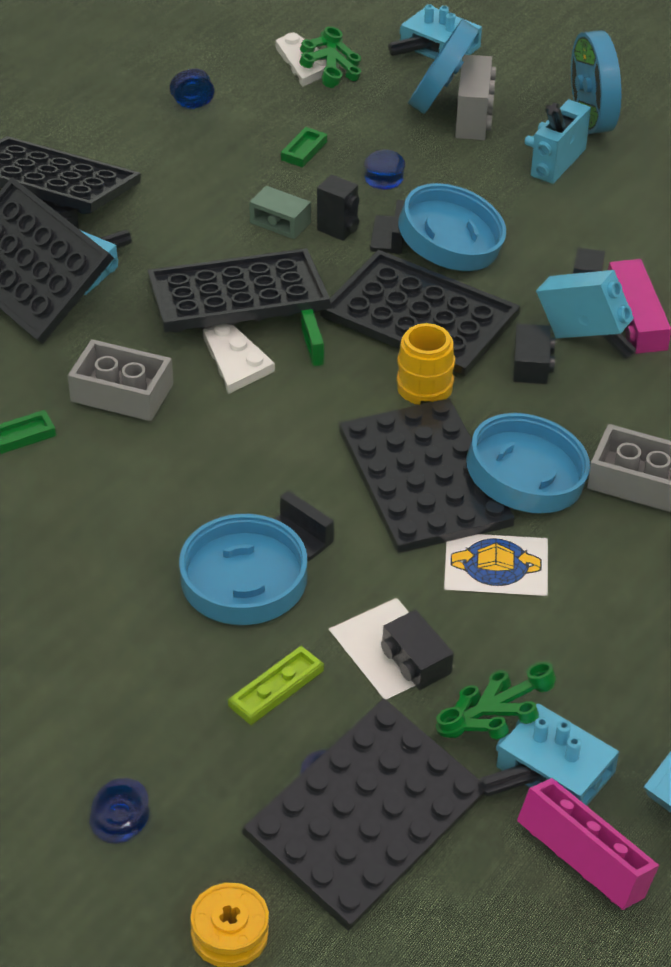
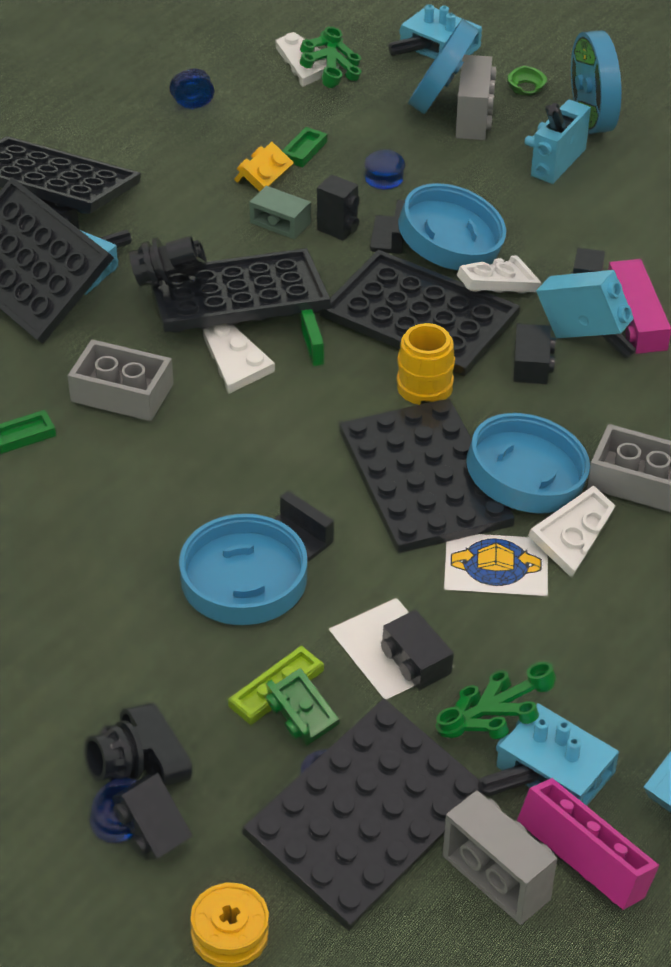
none -> black beam [84,702,192,787]
none -> black brick [111,773,193,860]
none -> black beam [129,236,207,287]
none -> yellow bracket [234,142,294,192]
none -> green bracket [265,667,340,747]
none -> light grey brick [443,790,557,925]
none -> white wing [457,255,542,294]
none -> bright green piece [507,66,547,95]
none -> white wing [528,486,615,578]

